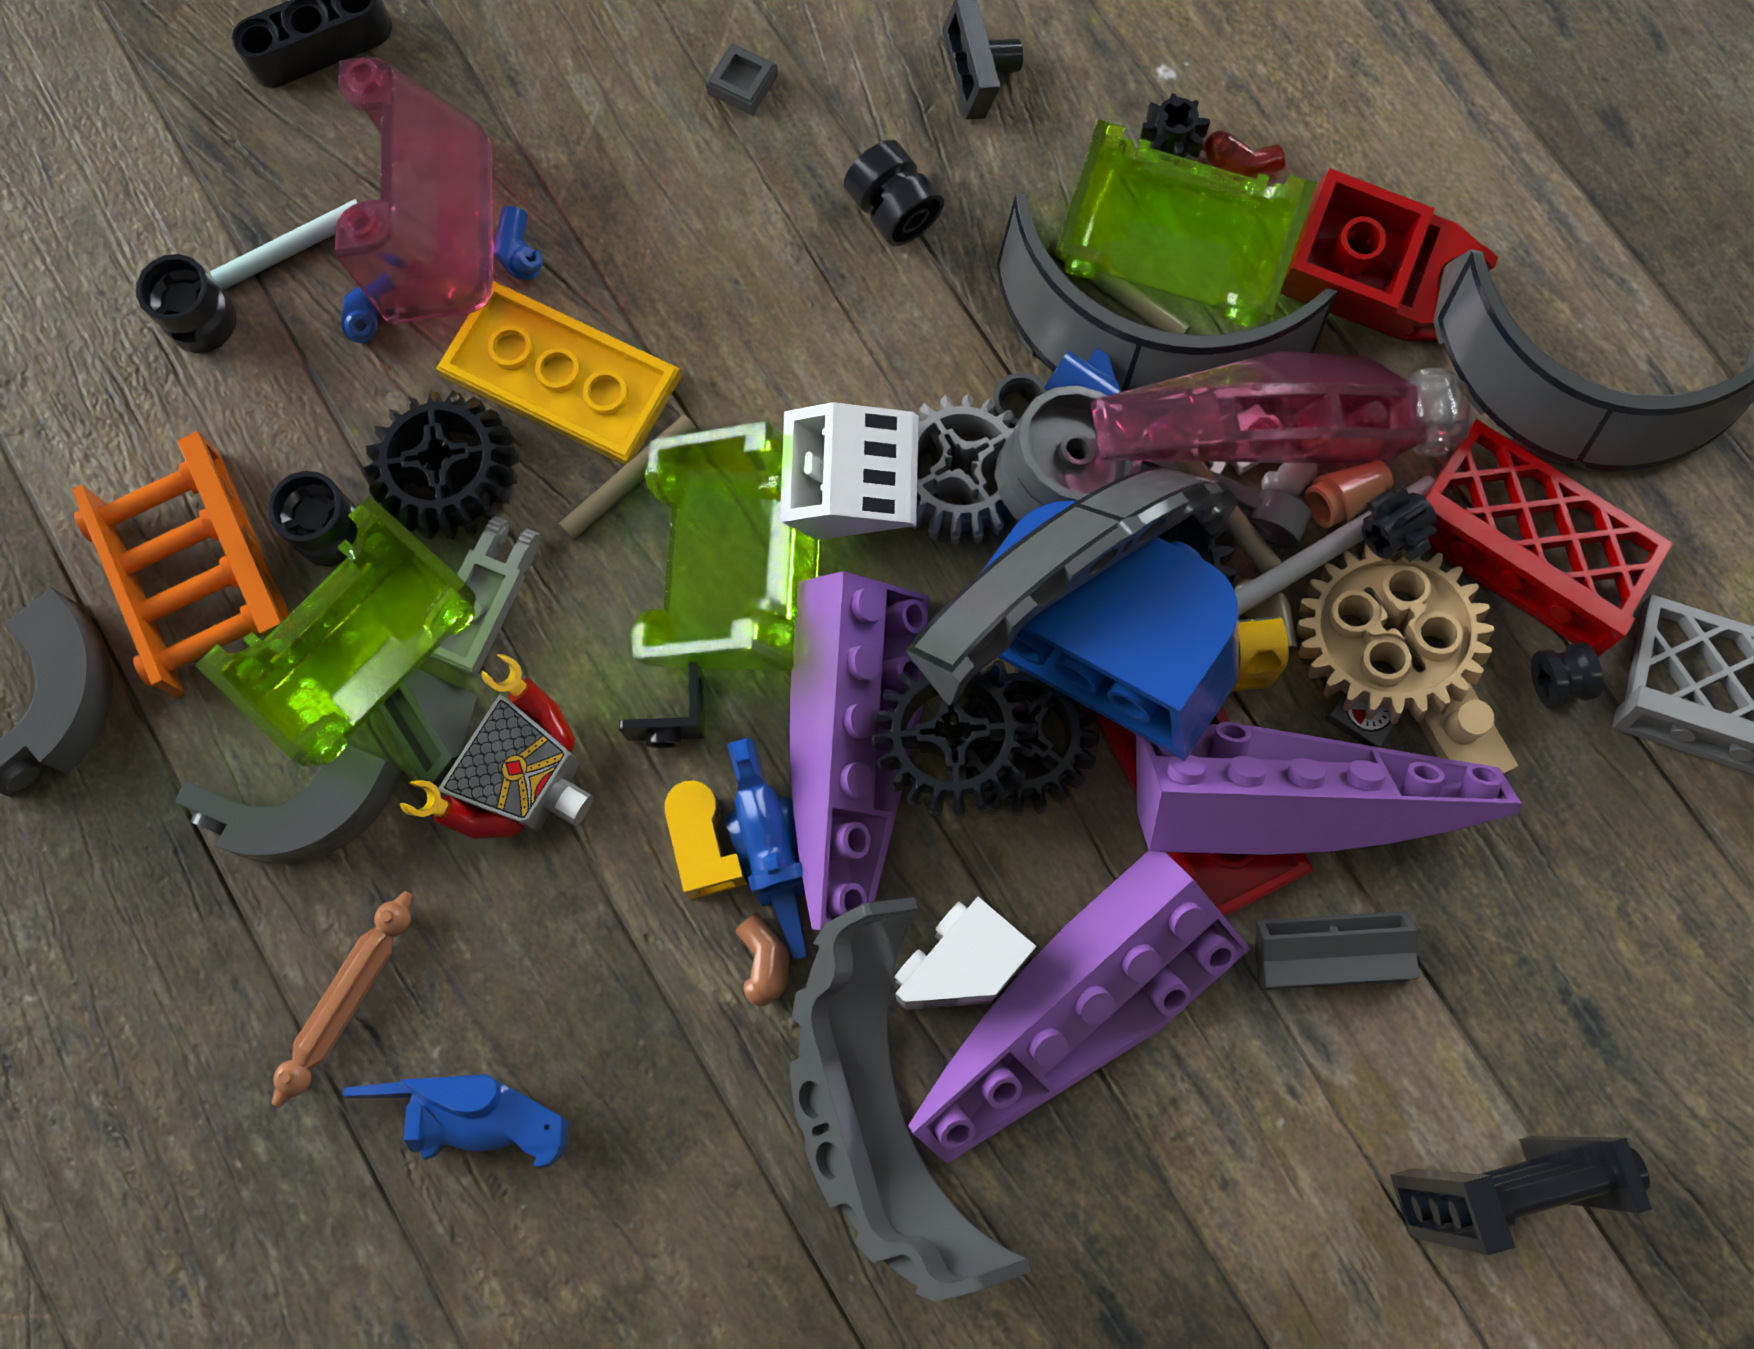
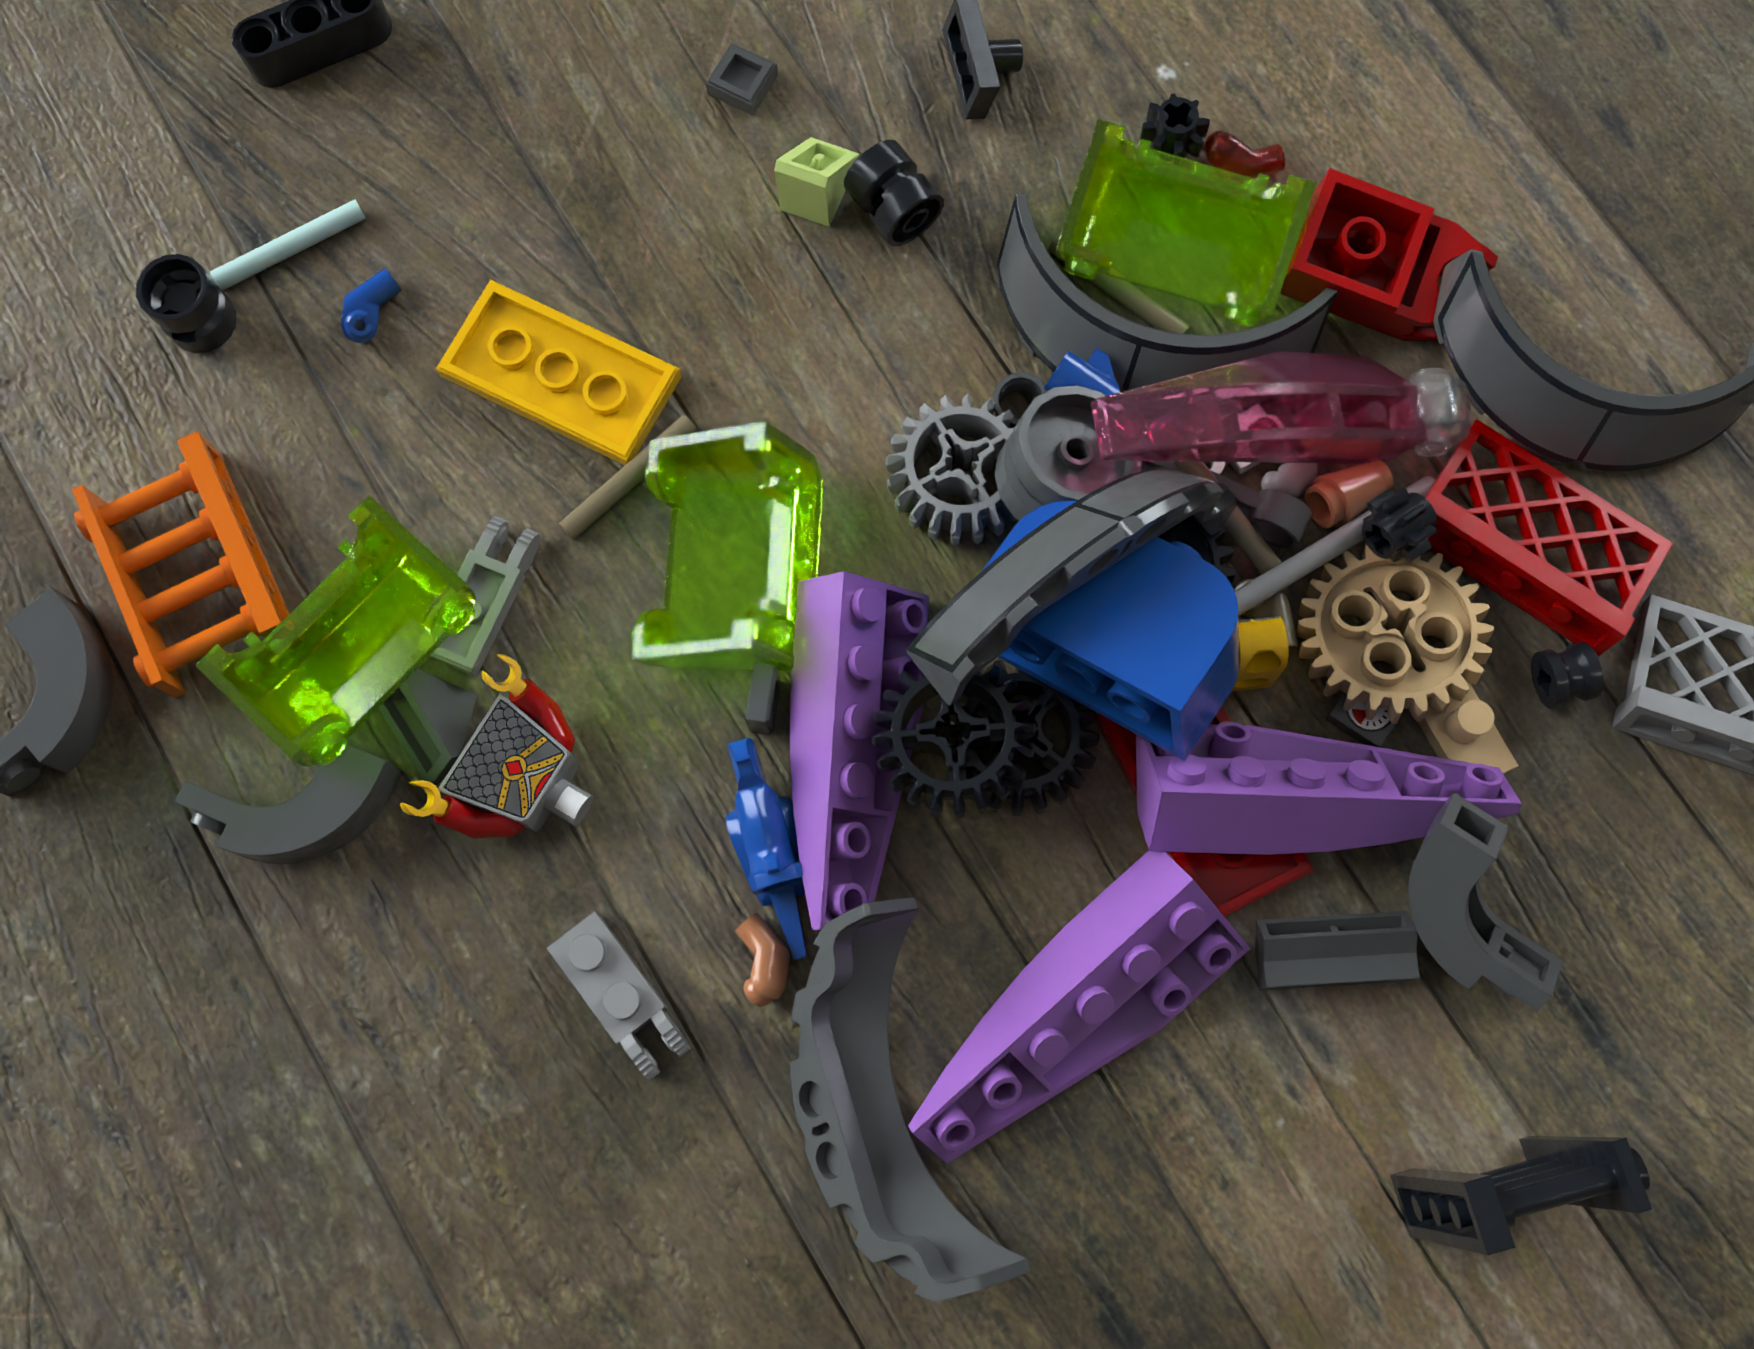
black wheel [267,471,366,567] -> none
nougat wheel [271,891,413,1108] -> none
clear pink windscreen [335,57,493,325] -> none
blue animal [343,1074,569,1169] -> none
black gear [363,390,519,540] -> none
blue arm [493,206,543,280] -> none
black bracket [619,661,705,749] -> none
yellow leg [664,780,748,900] -> none
white slope [780,402,919,540] -> none
white slope [894,897,1036,1010] -> none
none -> light grey hinge [547,911,691,1081]
none -> dark grey tile [745,663,781,735]
none -> yellowish green slope [774,137,860,227]
none -> dark grey arch [1408,792,1562,1011]

